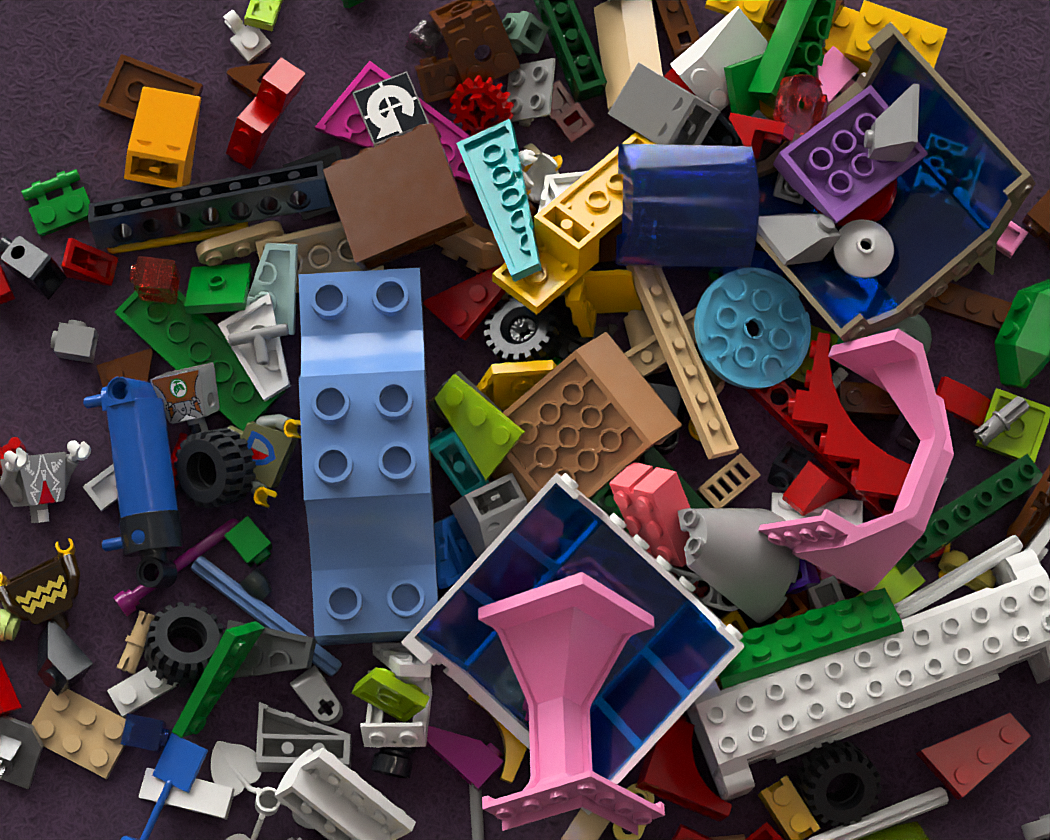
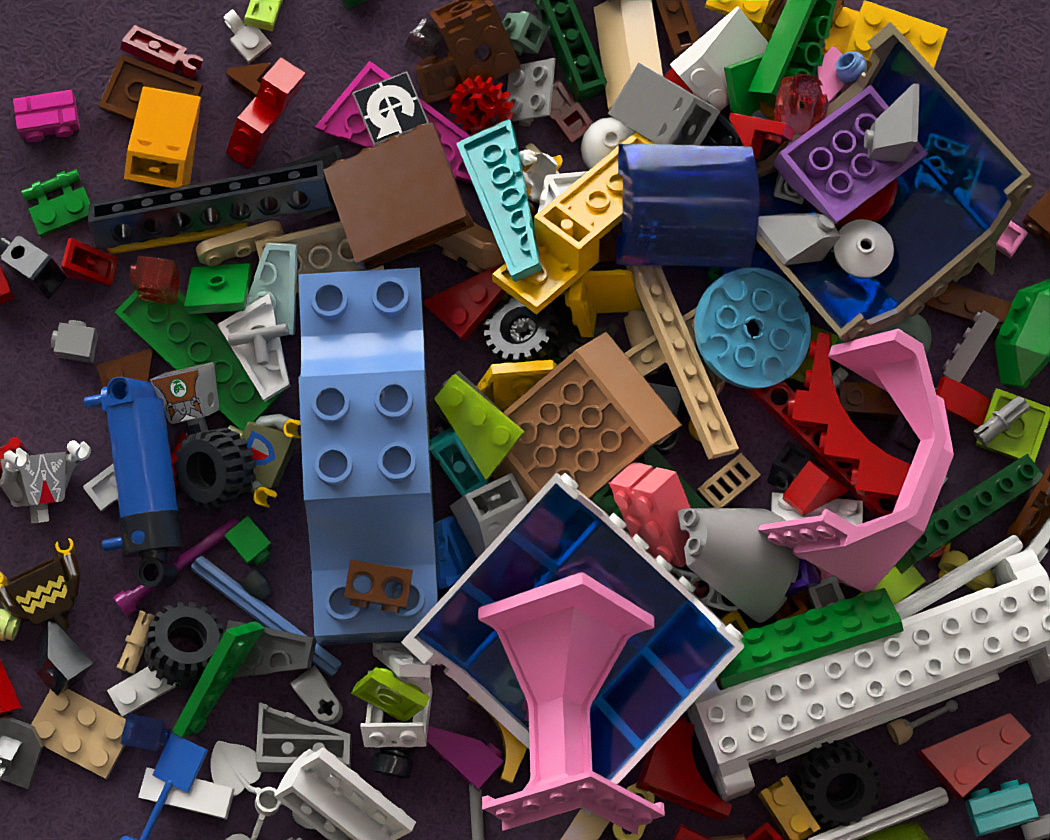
none -> dark pink brick [13,90,80,142]
none -> dark red plate [120,25,203,78]
none -> reddish brown brick [344,560,413,613]
none -> white cylinder [581,117,635,170]
none -> medium blue piece [836,51,867,84]
none -> hinge [887,700,958,746]
none -> light grey piece [942,310,999,383]
none -> teal brick [965,779,1039,837]

